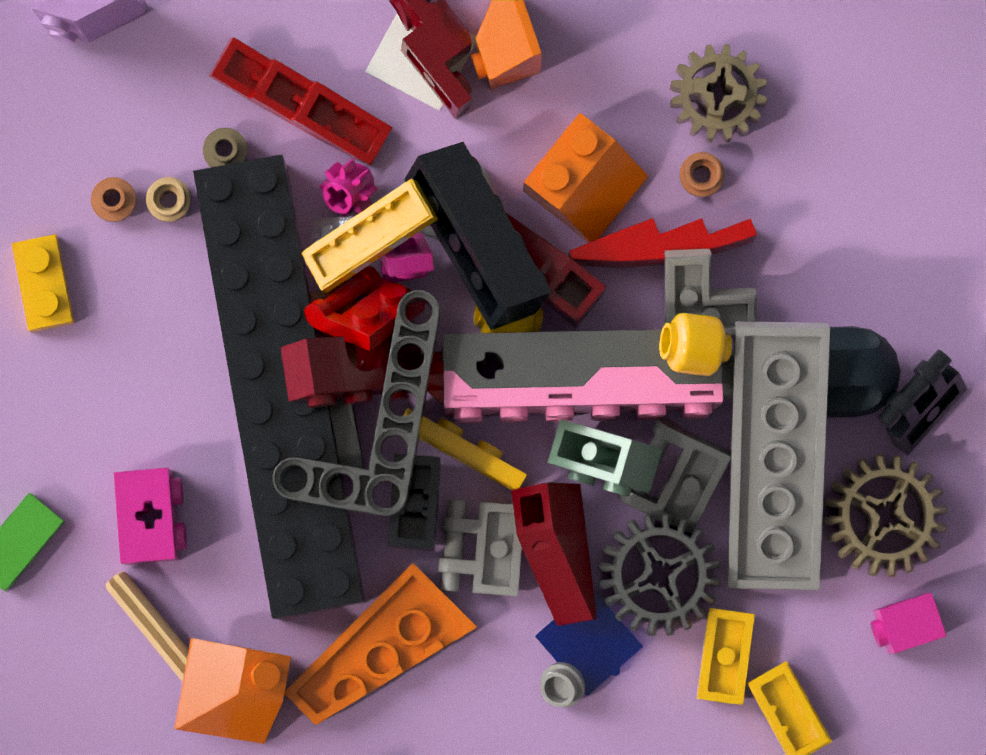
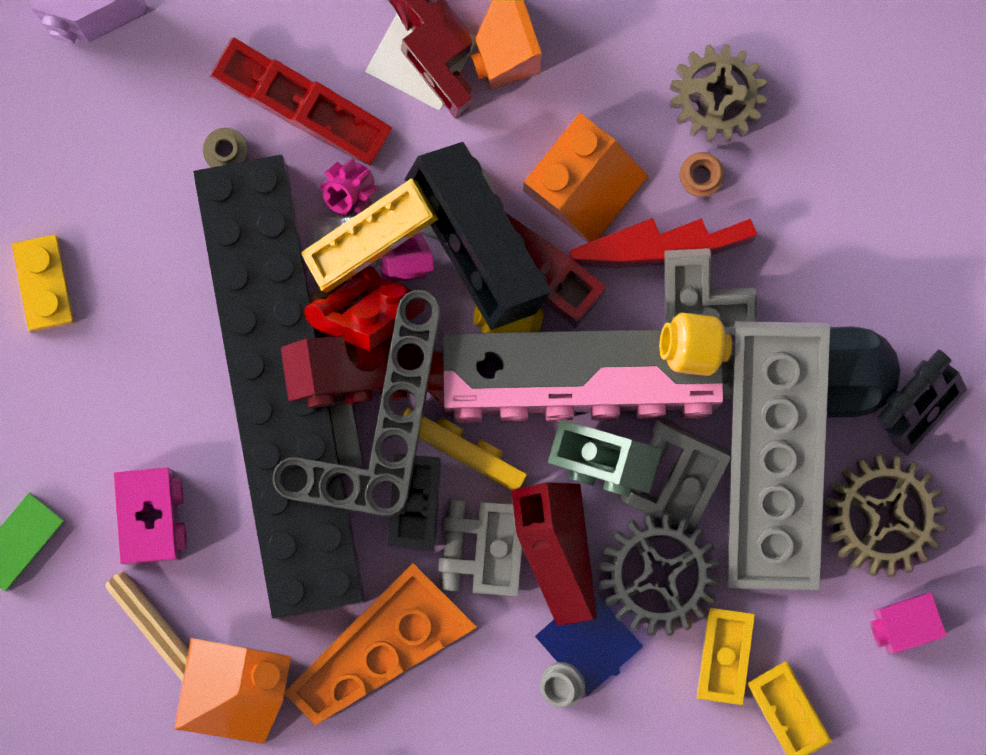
nougat plate [91,177,136,222] -> none
tan plate [146,177,191,222] -> none

